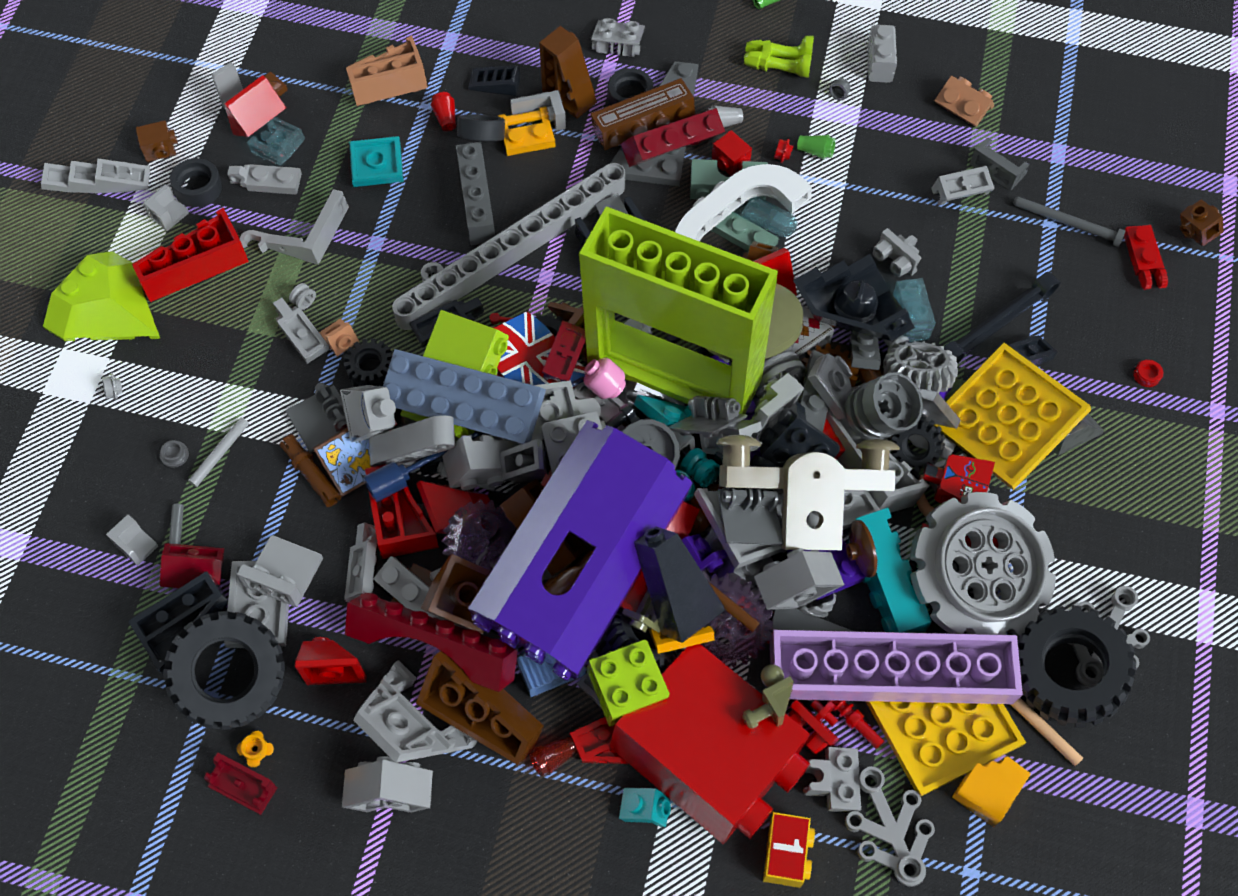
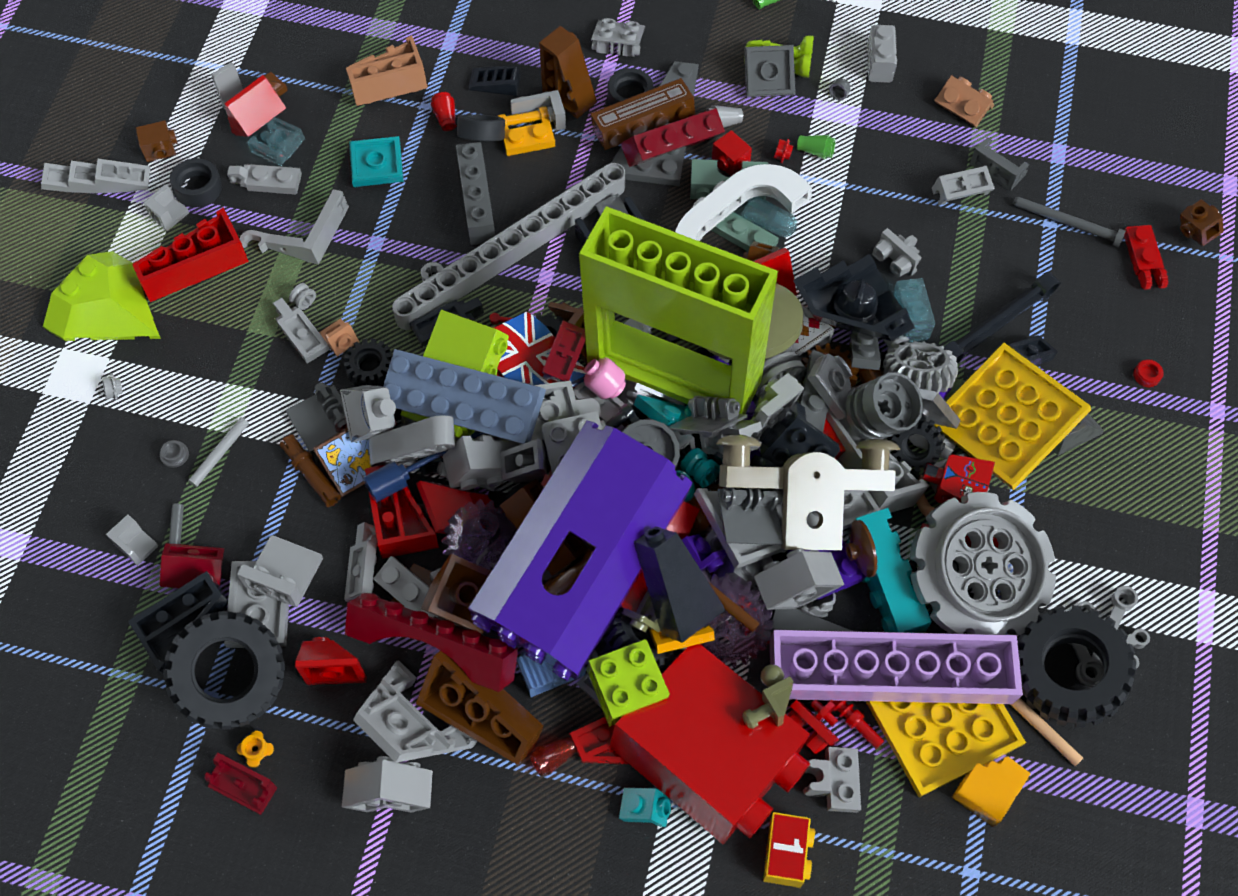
light grey plant [845,767,935,887] -> none
none -> dark grey tile [744,45,795,98]

